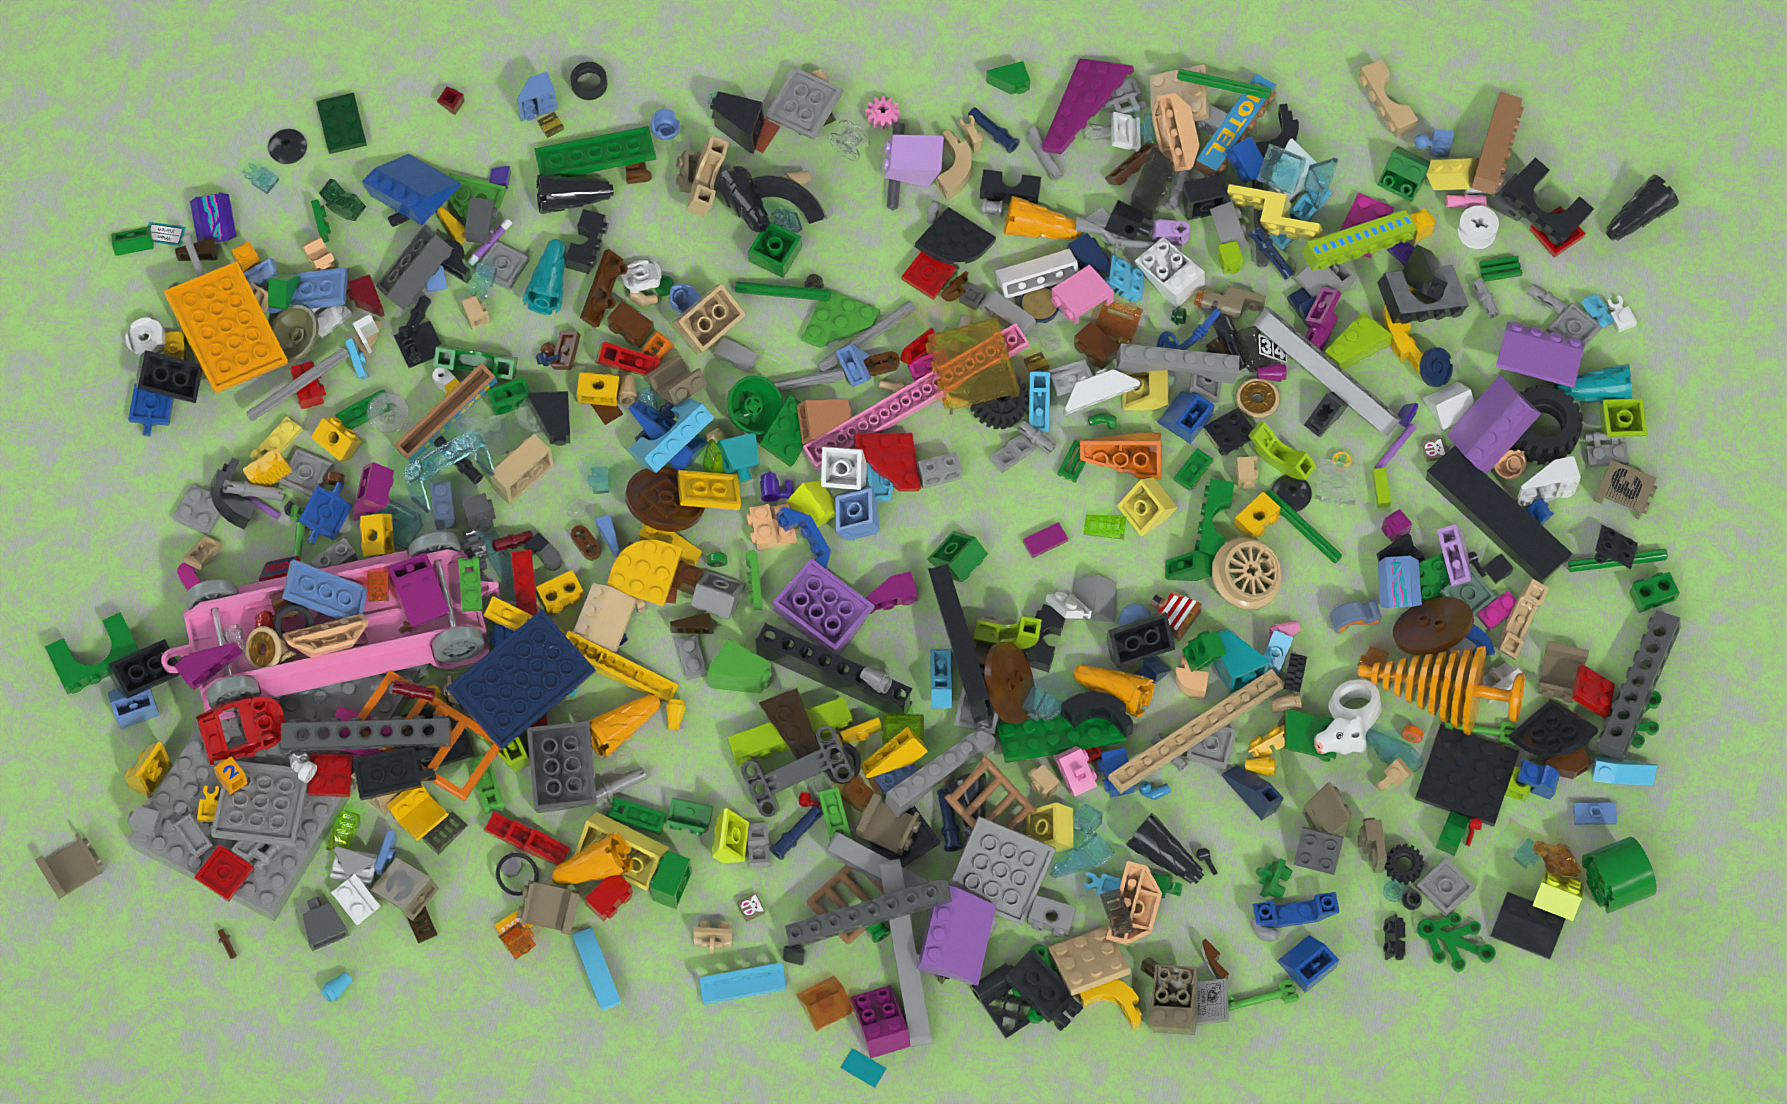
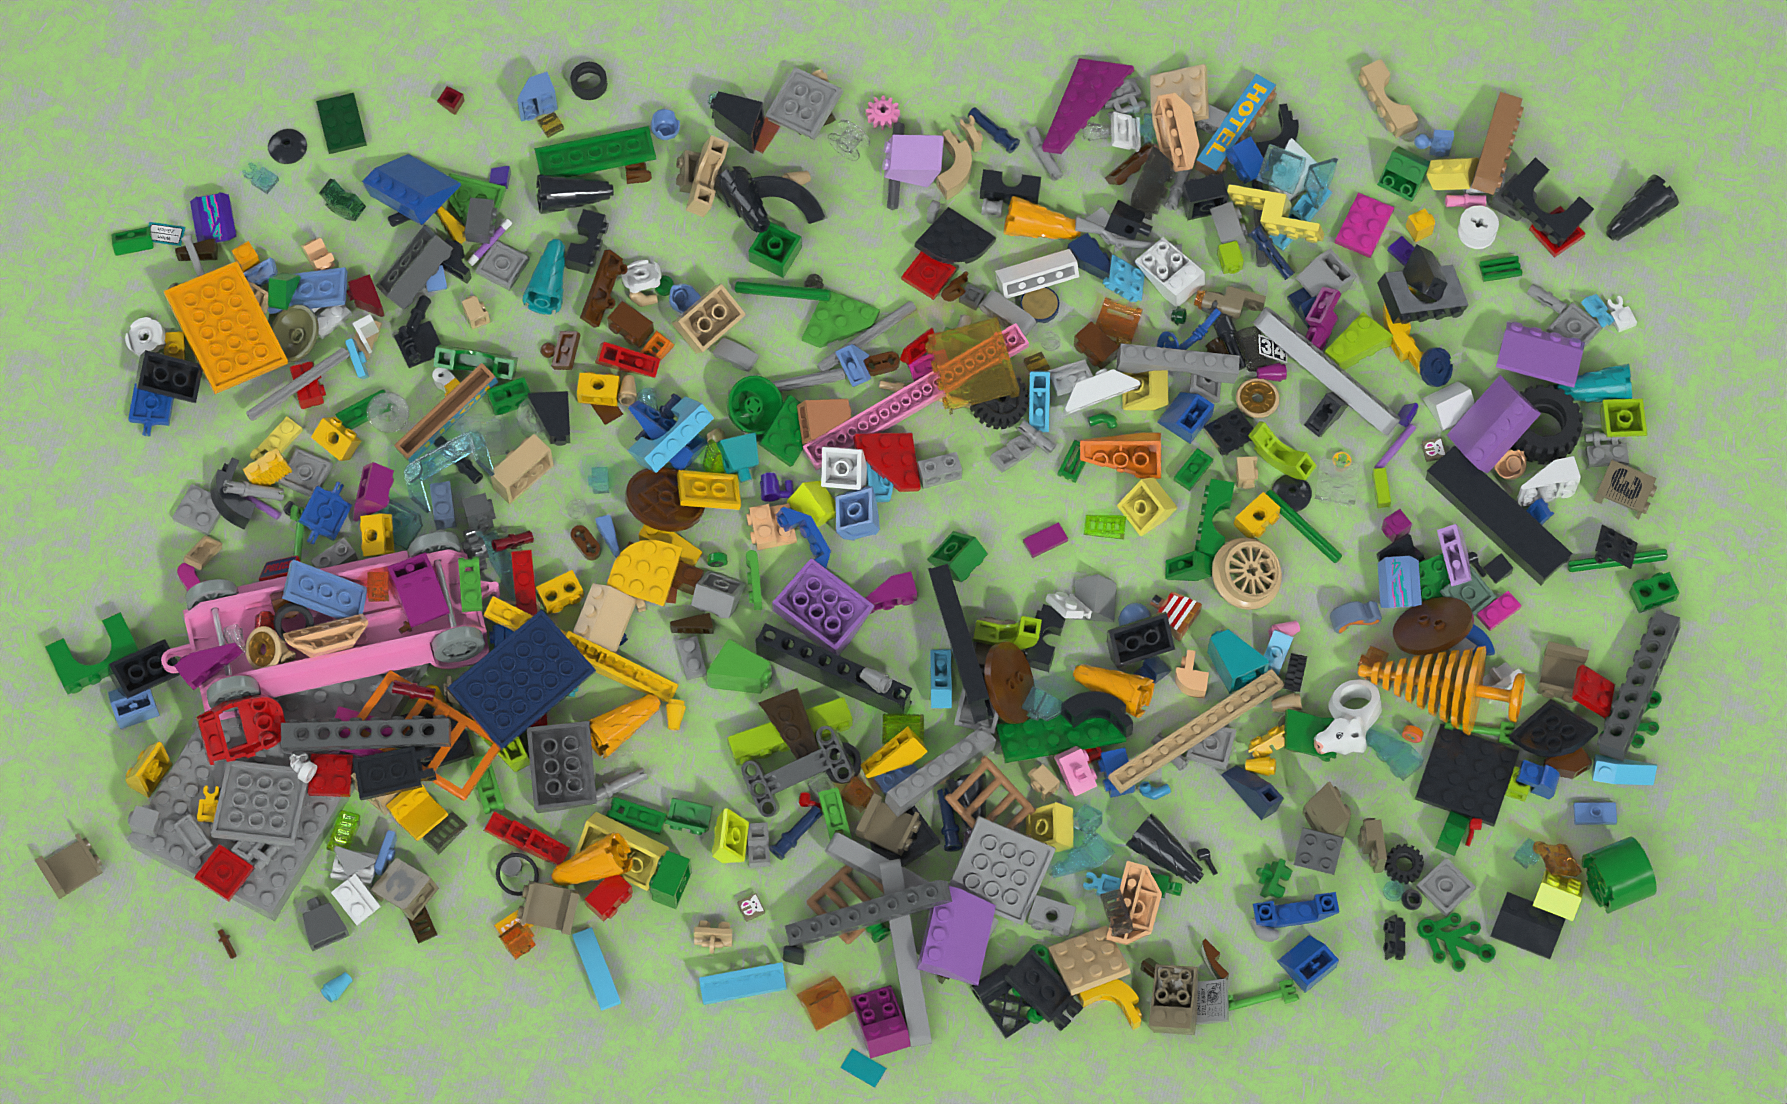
light orange brick [214,756,248,795] -> none
green plate [311,199,331,243] -> none
reddish brown tile [324,472,345,485] -> none
clear light blue plate [471,262,498,299] -> none
leg [524,532,562,571] -> none
dark blue hand [536,353,561,367] -> none
dark tan panel [645,354,707,406] -> none
clear light blue plate [771,209,803,233] -> none
yellow plate [840,718,881,743] -> none
green slope [986,61,1030,95] -> none
bright pink panel [1051,265,1114,325] -> none
lavender piece [1152,219,1190,245] -> none
green axle [1177,69,1271,99] -> none
green brick [1182,630,1227,672] -> none
lime brick [1301,210,1417,271] -> none
tan plate [1377,757,1413,792] -> none
light grey pin [1472,279,1500,318] -> none
tan slope [1498,579,1549,660] -> none

